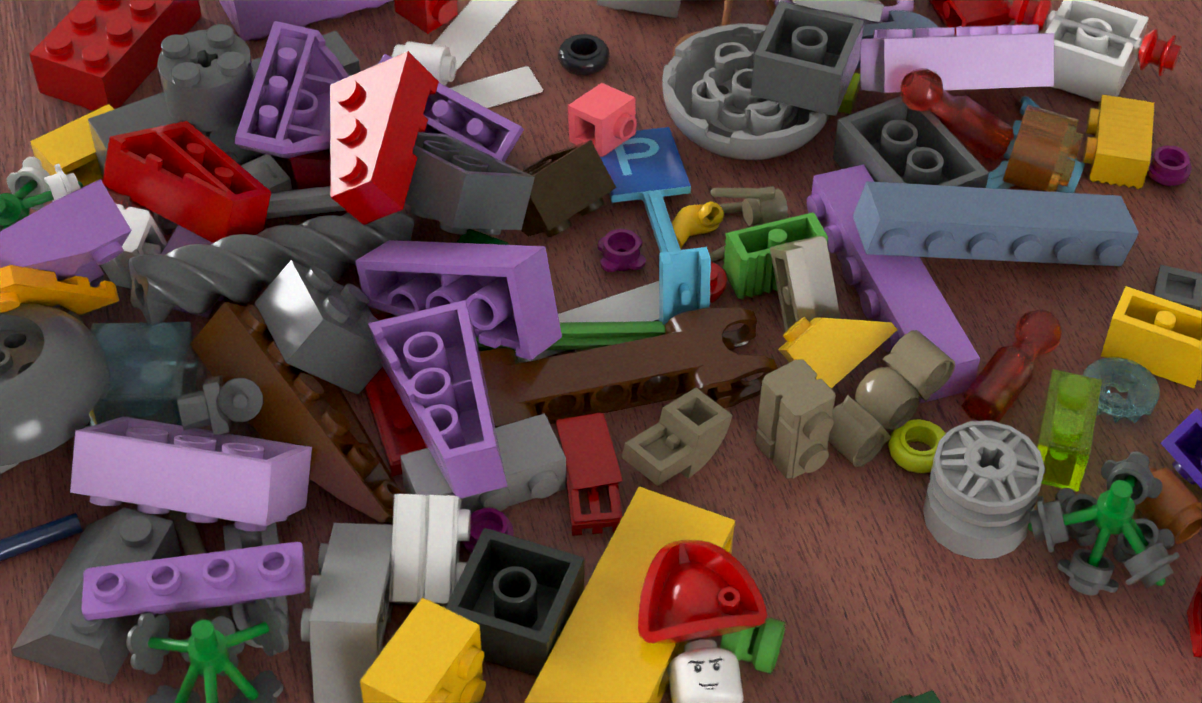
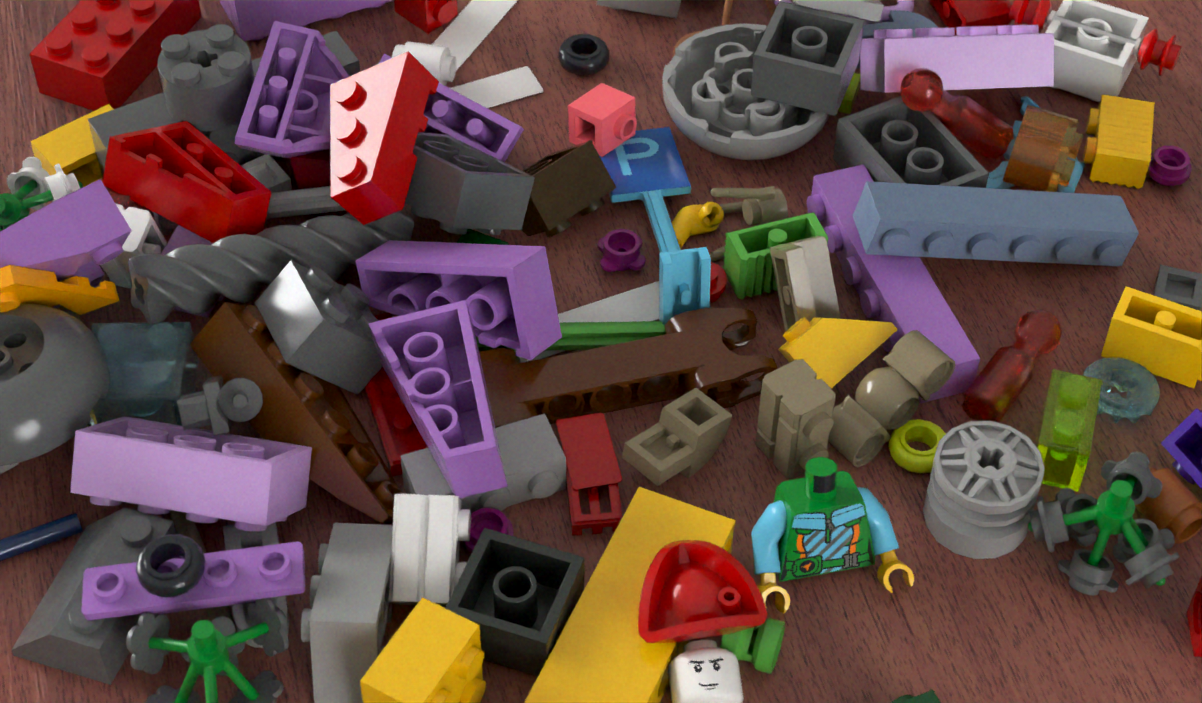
none -> black piece [136,534,206,598]
none -> torso [751,457,914,613]

